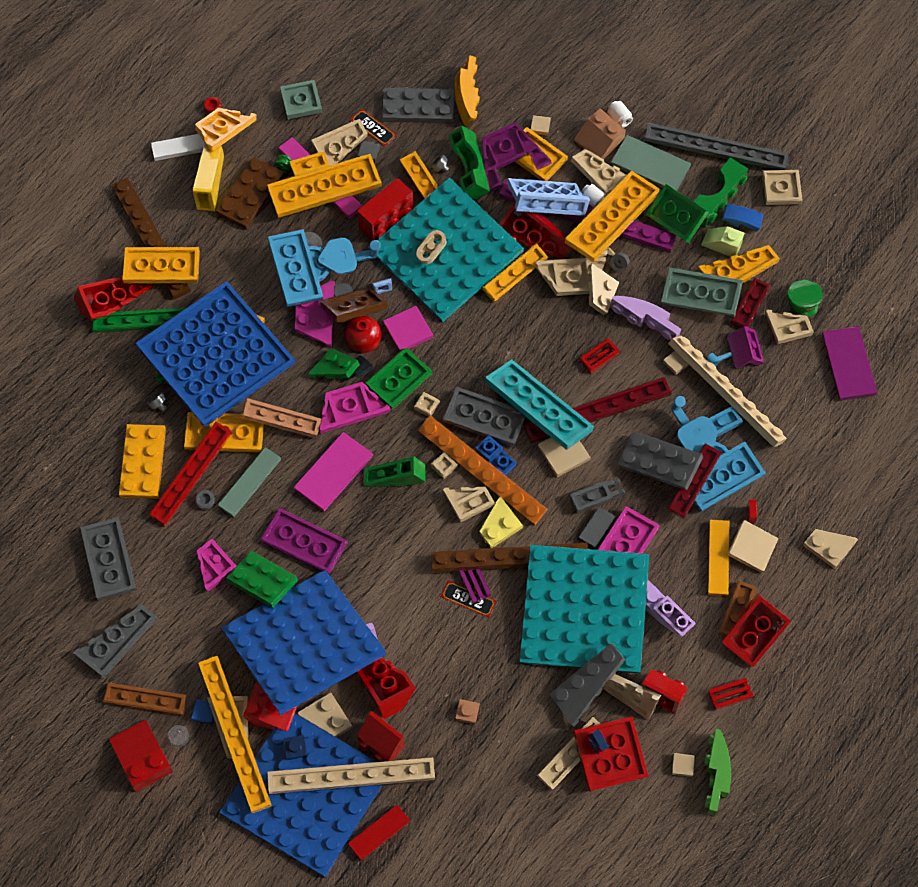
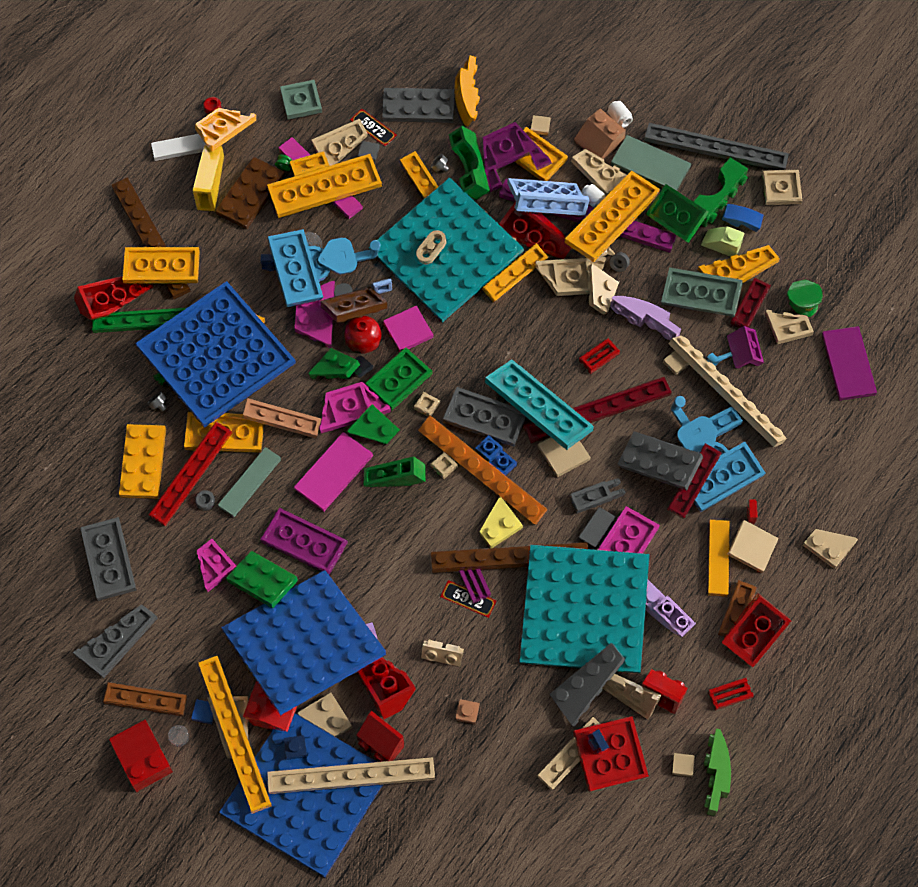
red tile [348,804,410,861] -> none
red brick [357,178,413,241] -> none
tan wing [443,487,495,522] -> none
none -> dark blue plate [260,254,276,271]
none -> green wing [347,404,400,444]
none -> tan hinge [421,639,464,667]

